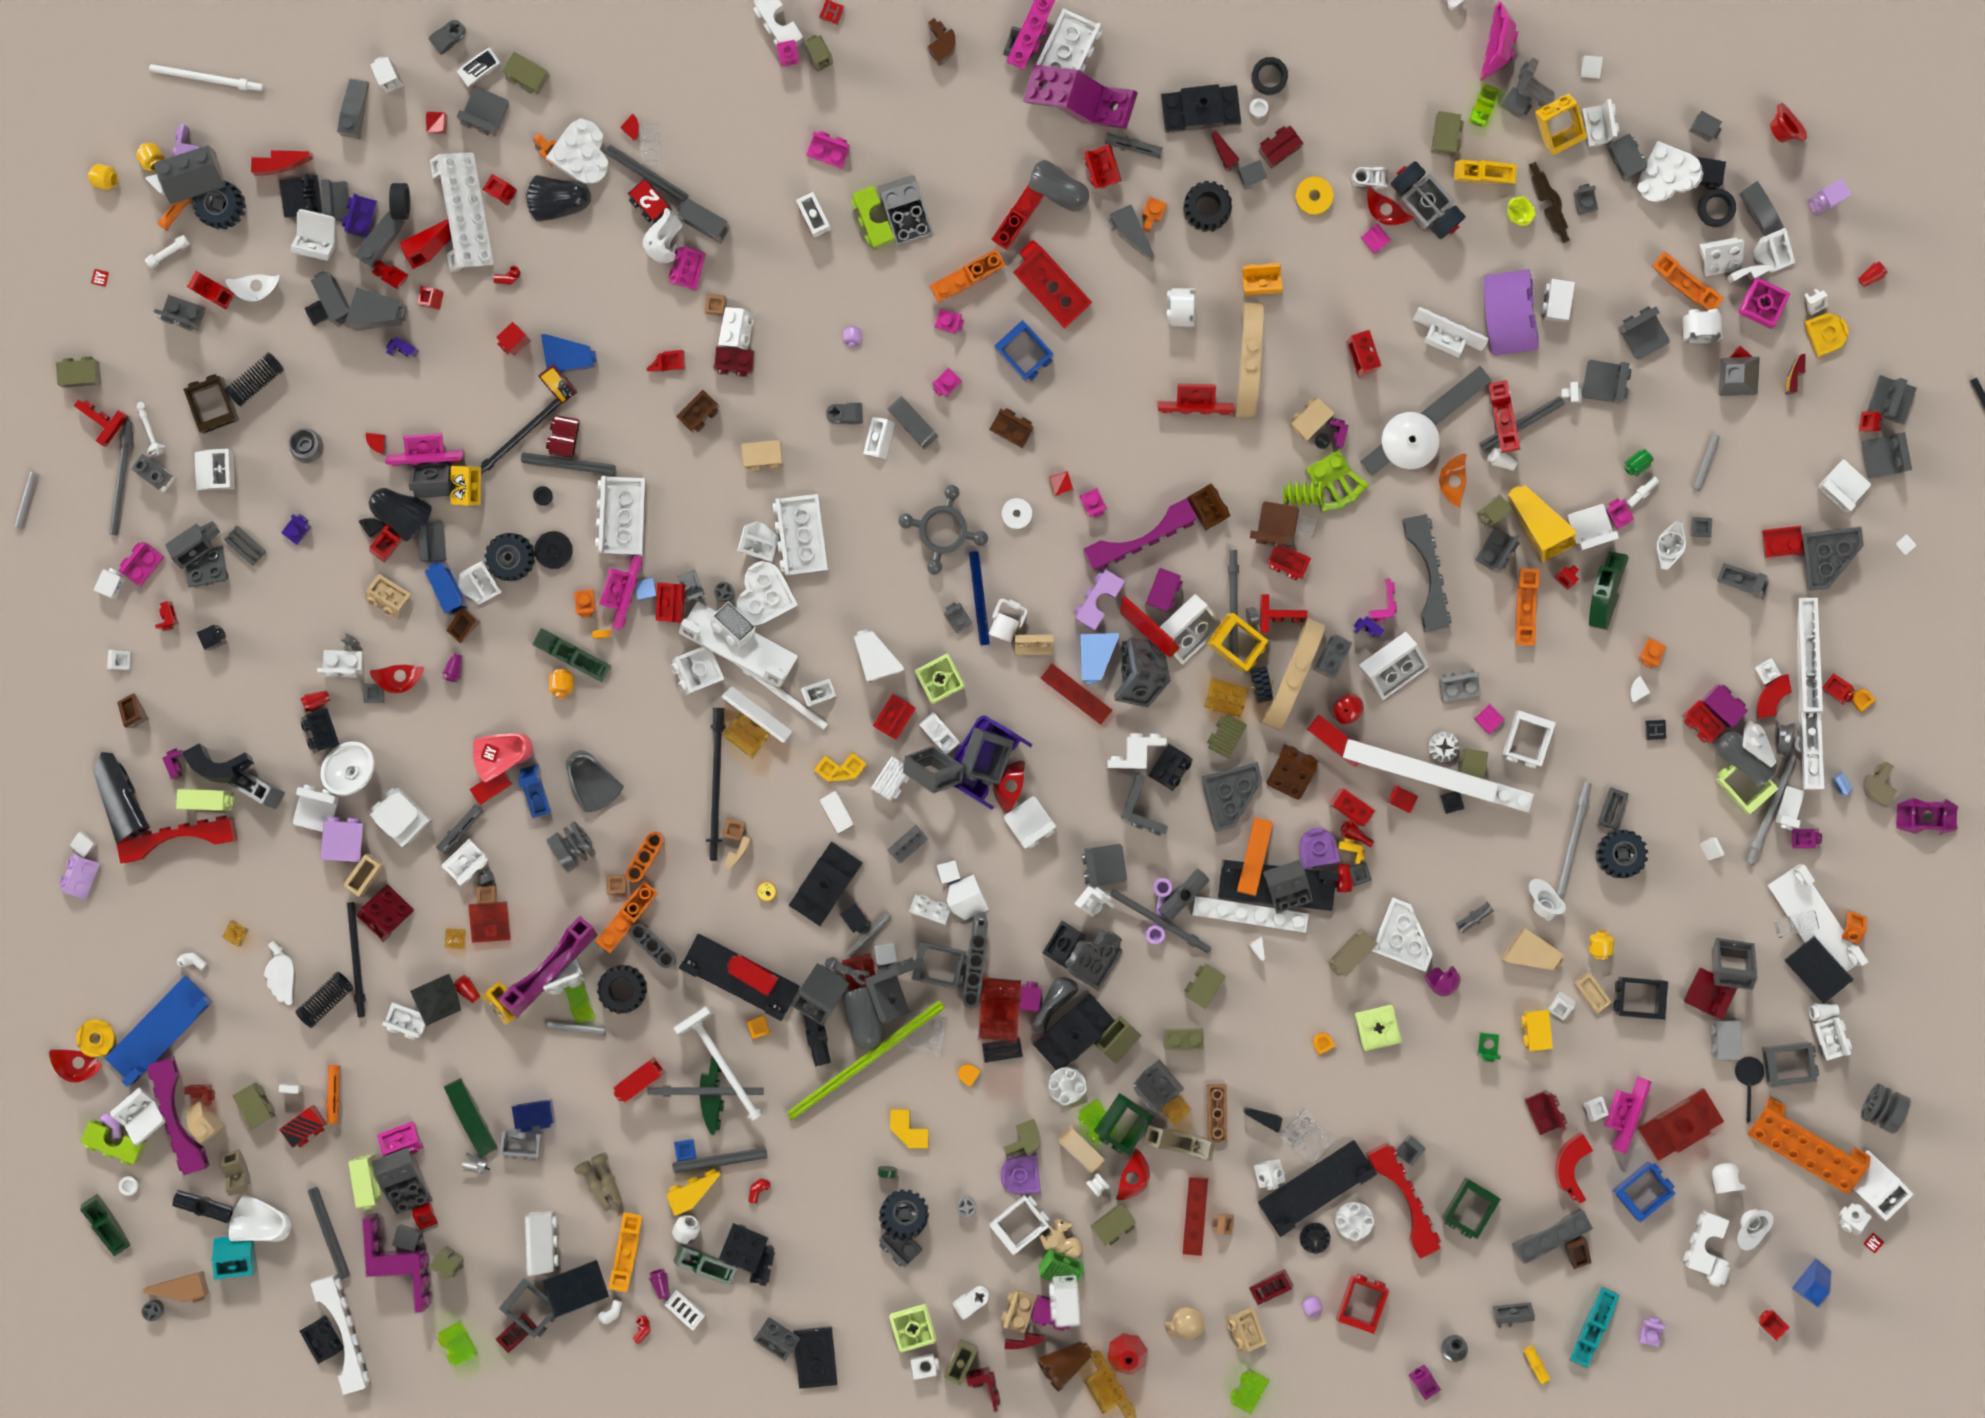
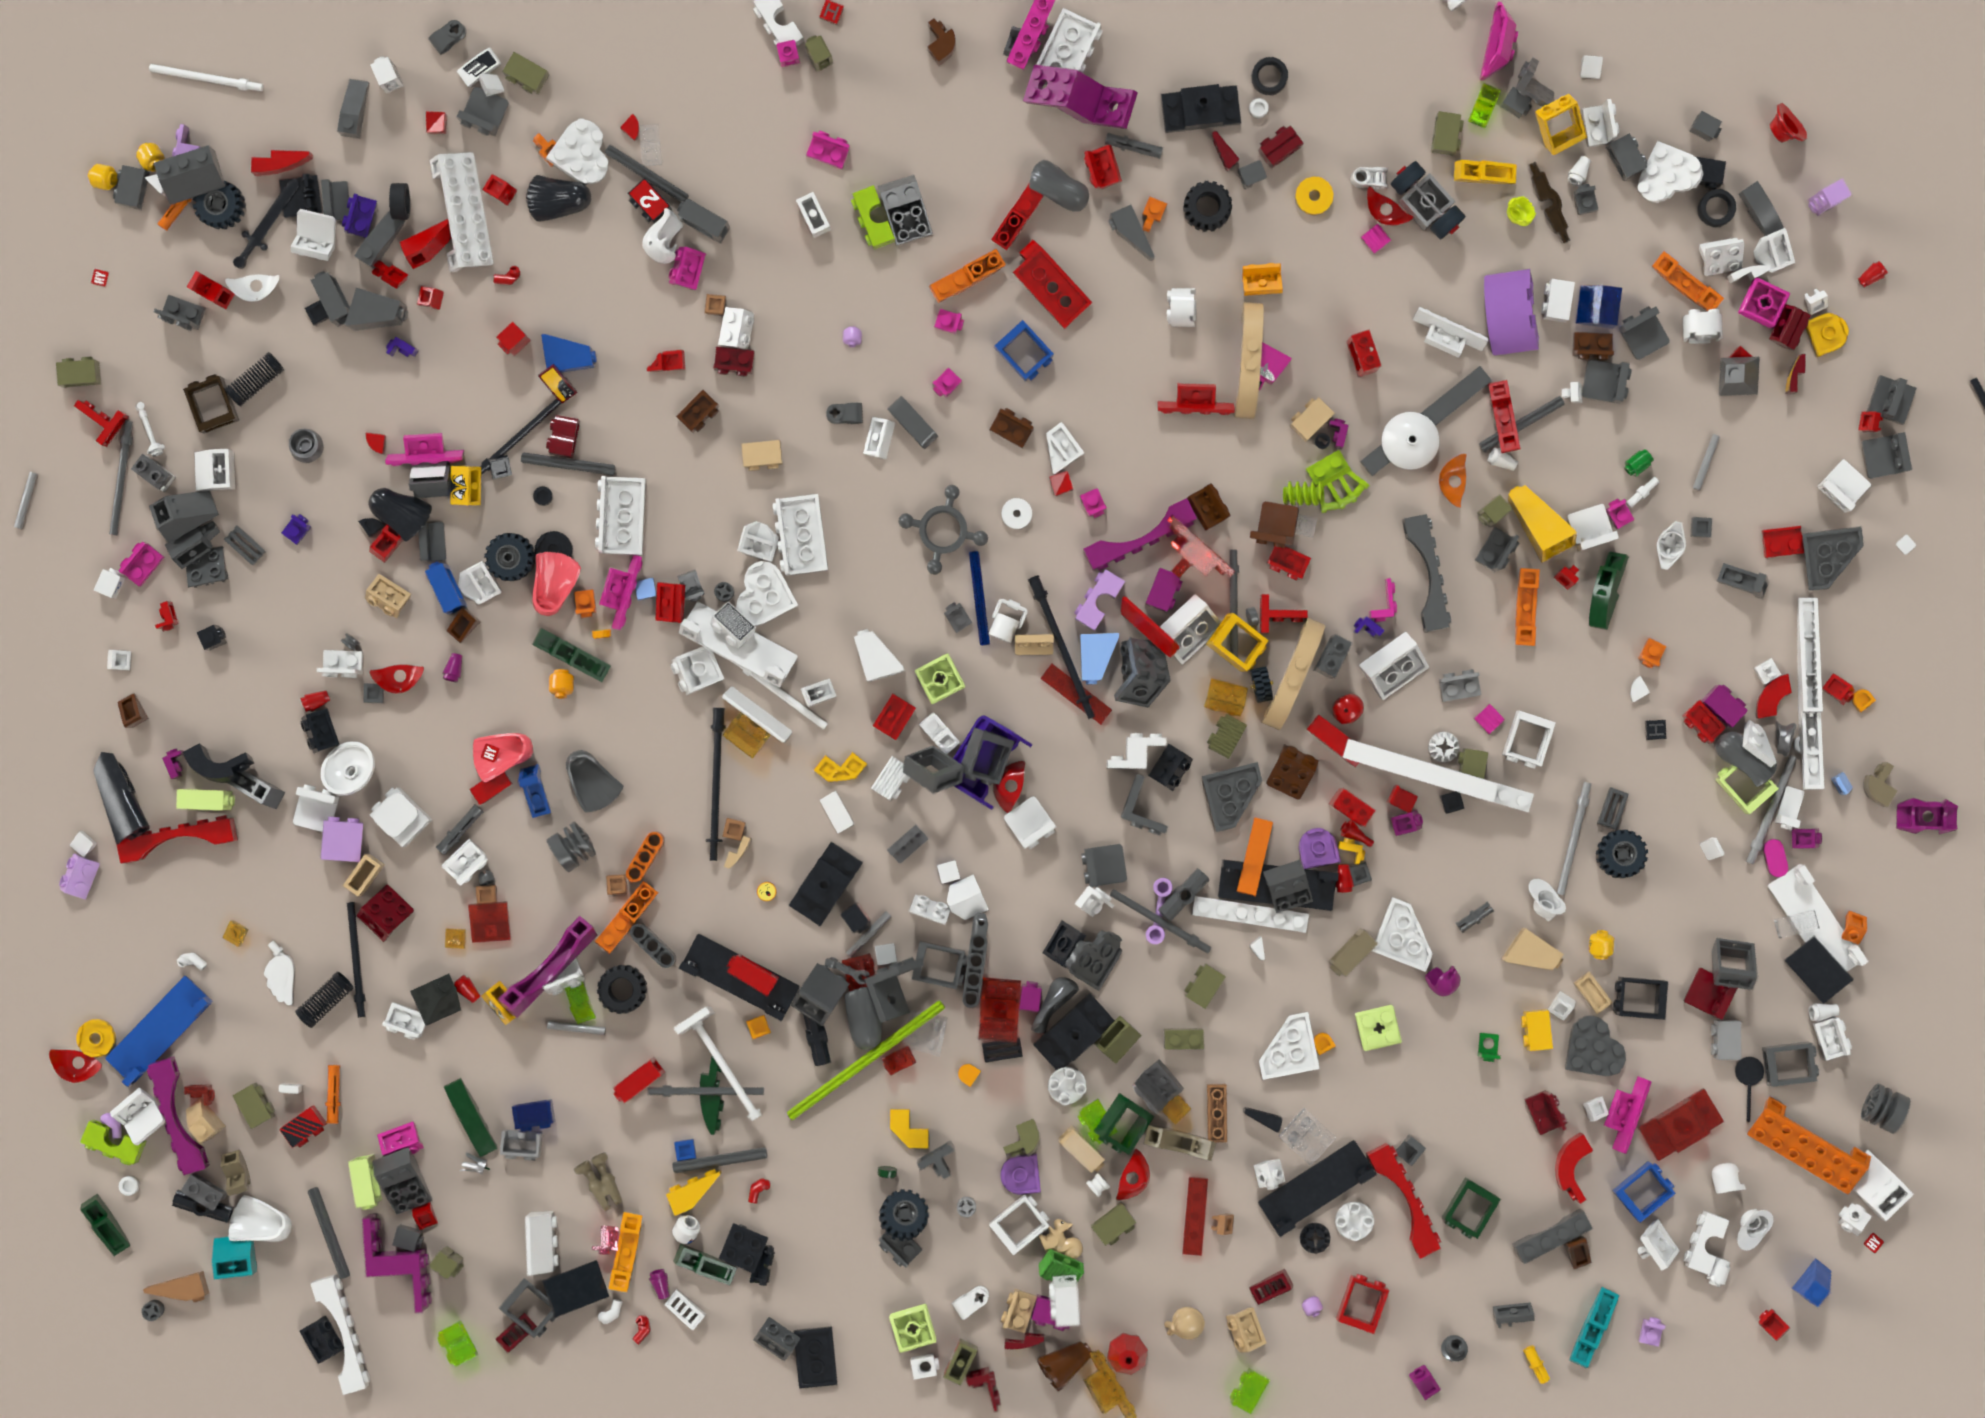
white bar [145,235,190,269] -> none
none -> dark grey brick [113,165,150,210]
none -> dark grey slope [149,490,219,543]
none -> flat silver bracket [181,1173,227,1211]
none -> black sword [233,178,299,269]
none -> white sticker [410,461,447,478]
none -> white slope [479,74,504,97]
none -> tile [489,455,512,479]
none -> coral hair [532,552,581,616]
none -> clear pink bracket [592,1226,619,1255]
none -> clear red bracket [882,1046,917,1076]
none -> dark grey bracket [917,1140,955,1179]
none -> black bar [1028,575,1095,720]
none -> white wing [1046,422,1084,475]
none -> clear red brick [1167,515,1235,579]
none -> dark pink torso [1259,342,1292,390]
none -> white plate [1259,1012,1320,1080]
none -> magenta bracket [1391,810,1423,836]
none -> dark grey plate [1565,1015,1626,1076]
none -> white cone [1567,156,1591,186]
none -> reddish brown bracket [1573,332,1614,360]
none -> clear blue slope [1575,285,1622,329]
none -> white tile [1638,1219,1679,1271]
none -> dark pink tile [1763,839,1788,877]
none -> dark red brick [1769,304,1811,350]

